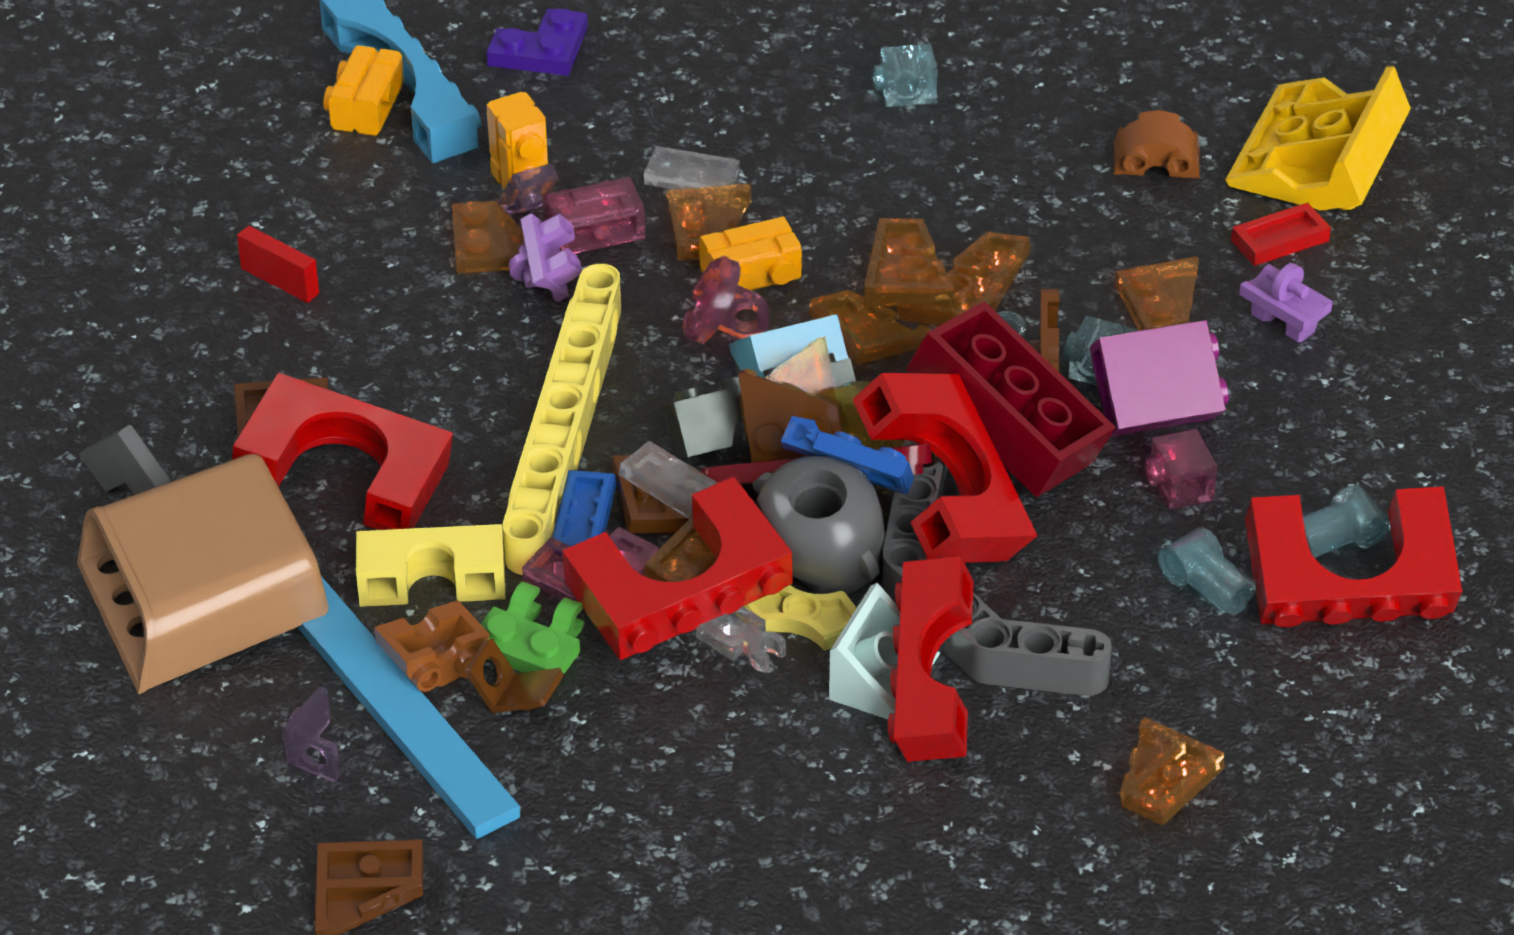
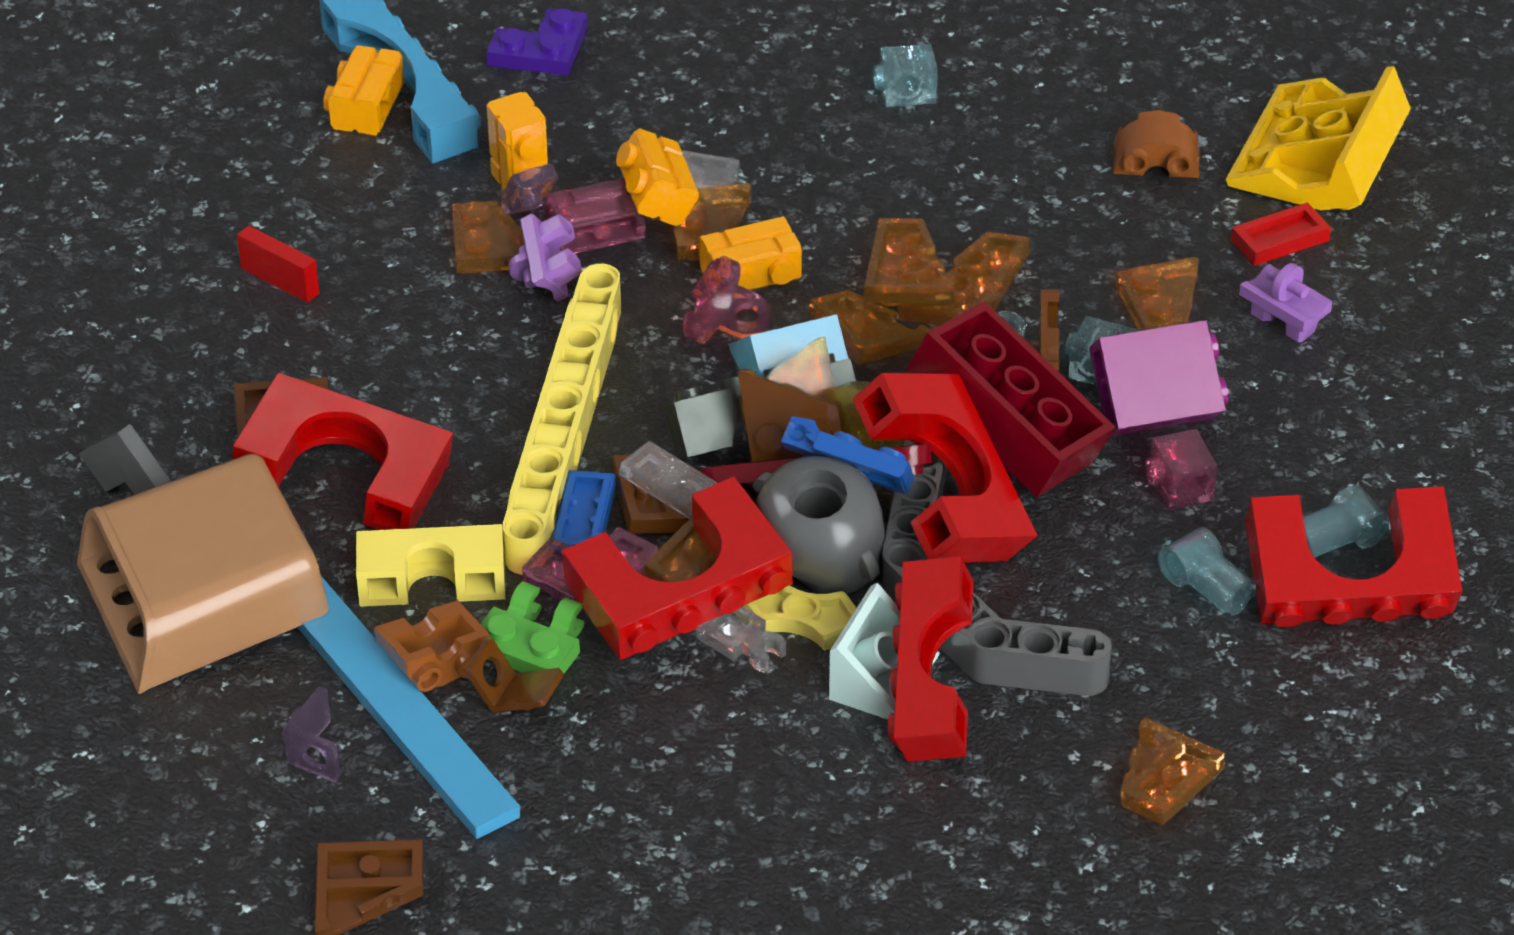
none -> light orange brick [616,128,699,226]

